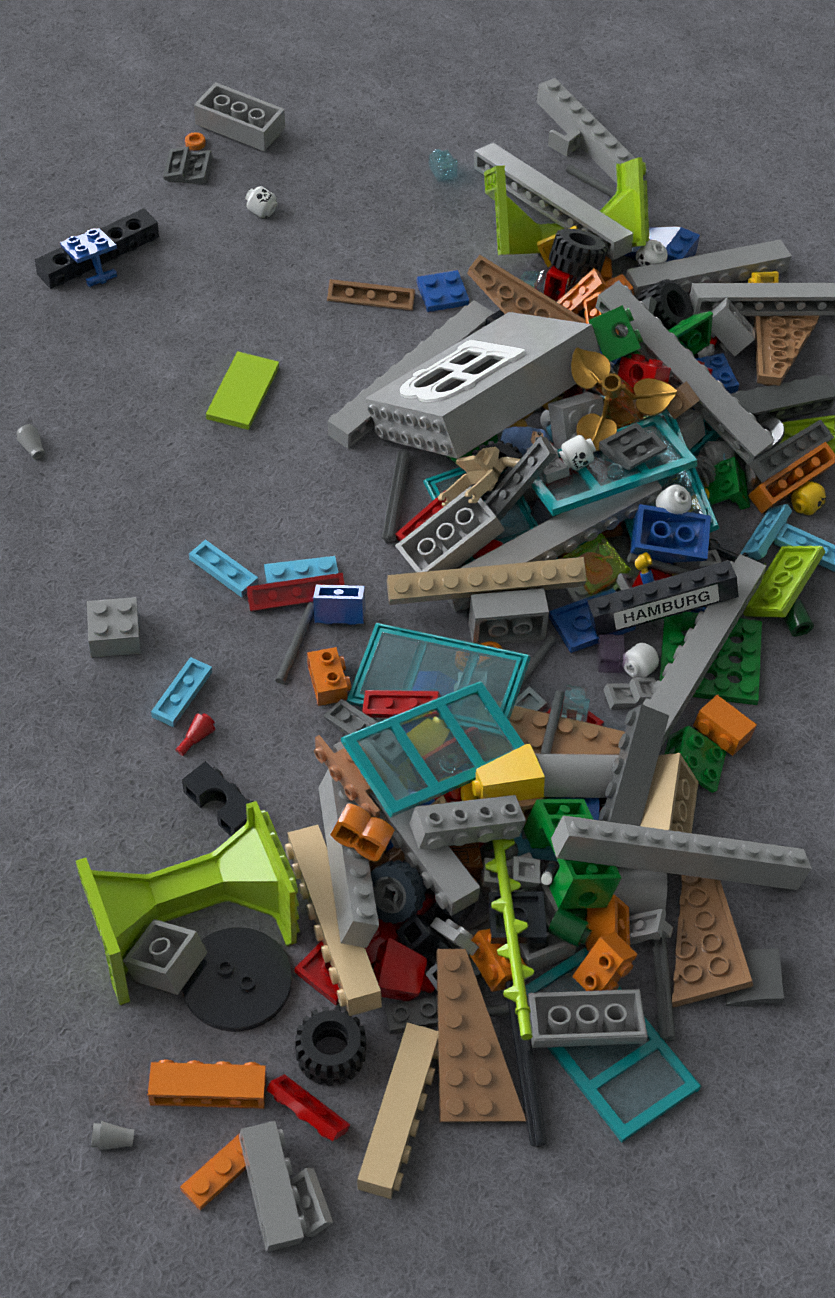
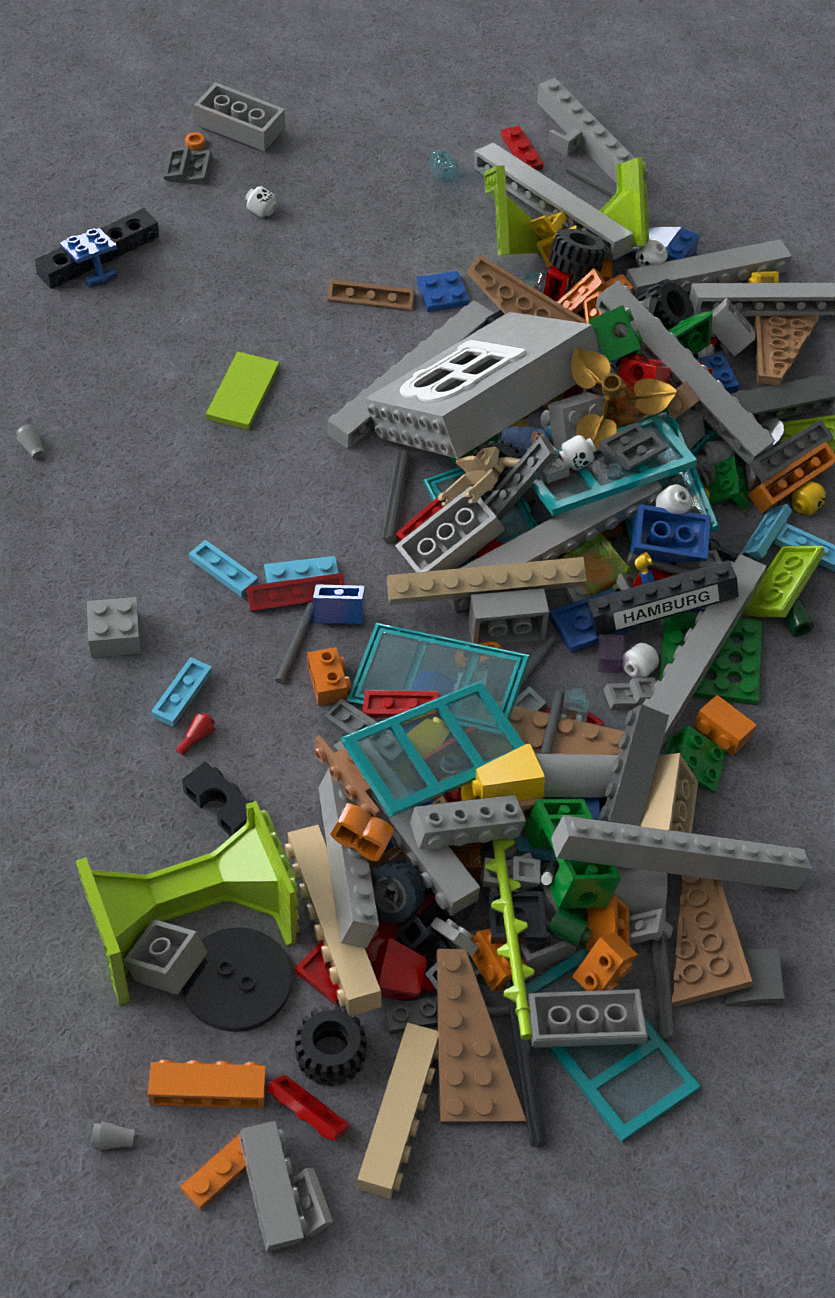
none -> red plate [501,125,544,171]
none -> yellow bracket [530,212,567,239]

